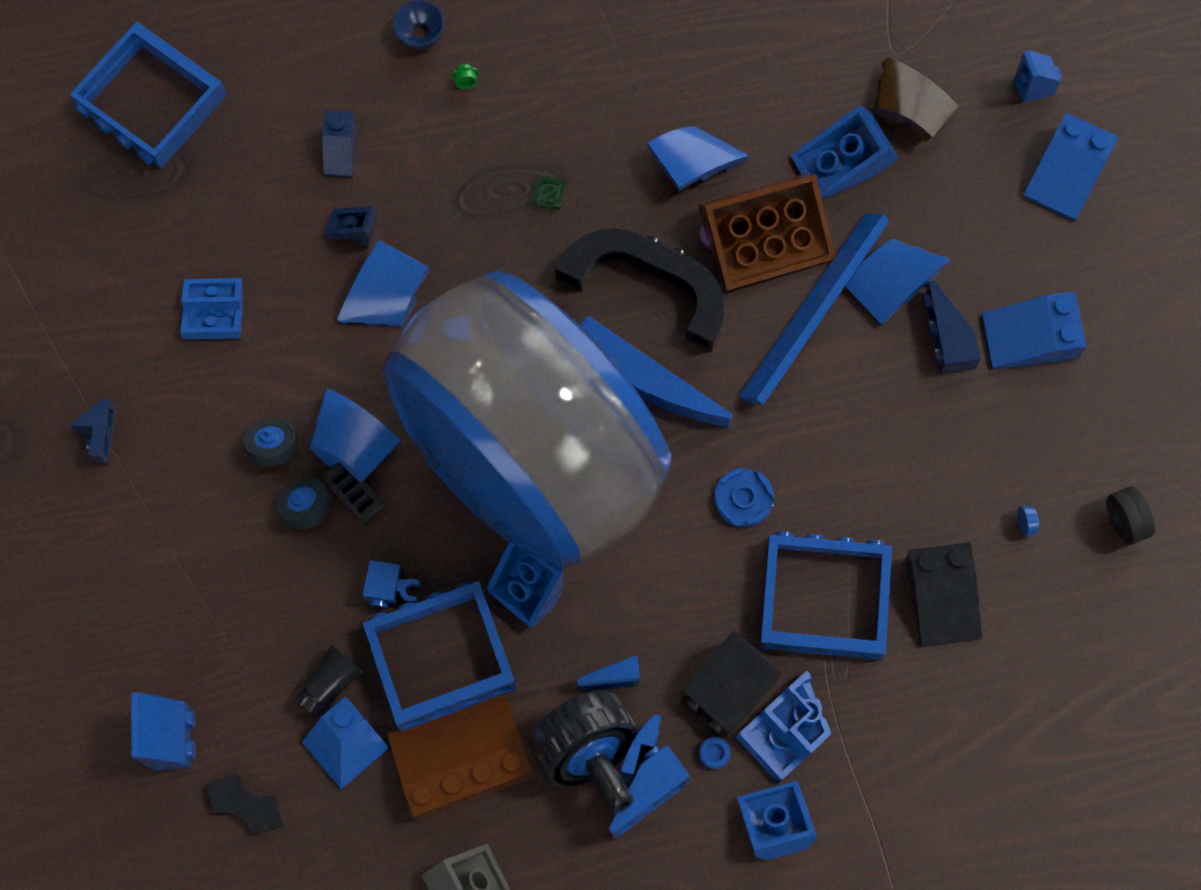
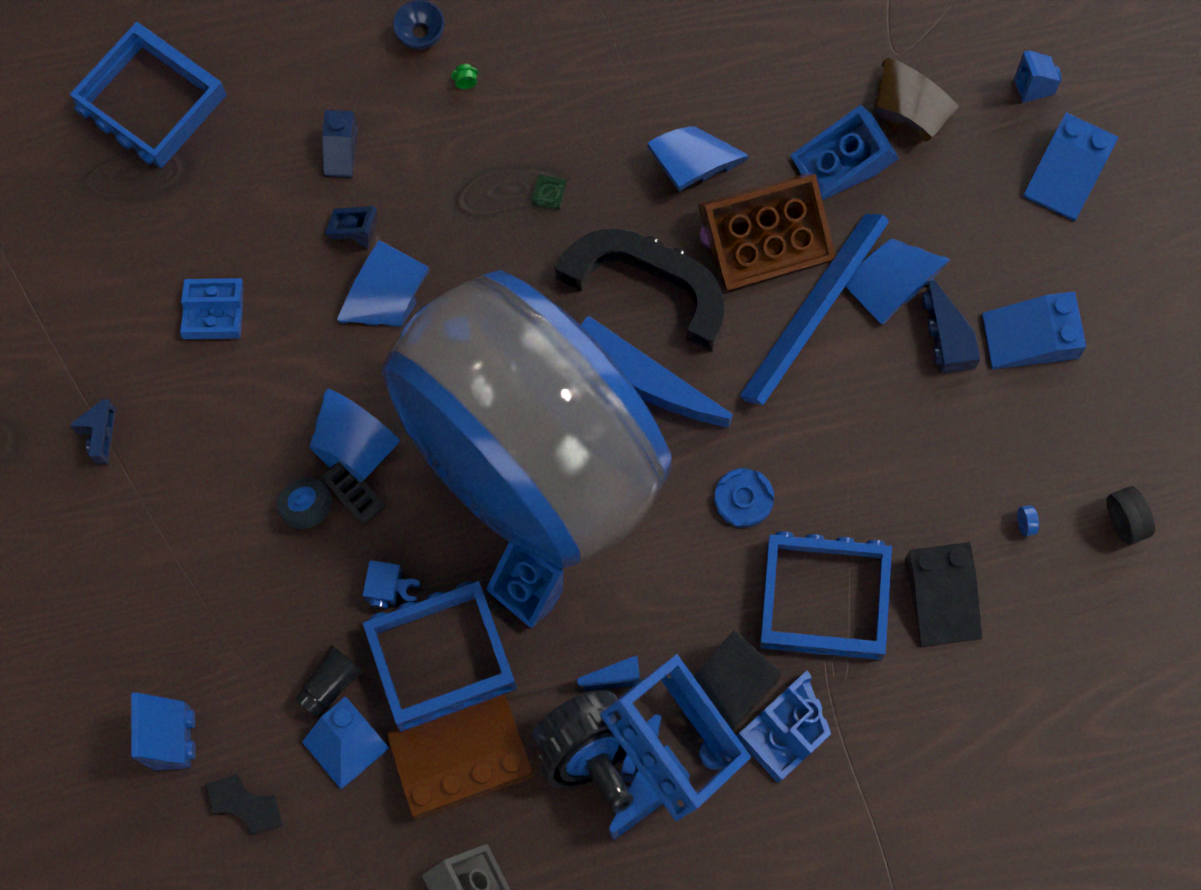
black wheel [243,418,298,467] -> none
blue slope [737,781,817,860] -> none
none -> blue window [599,654,751,821]

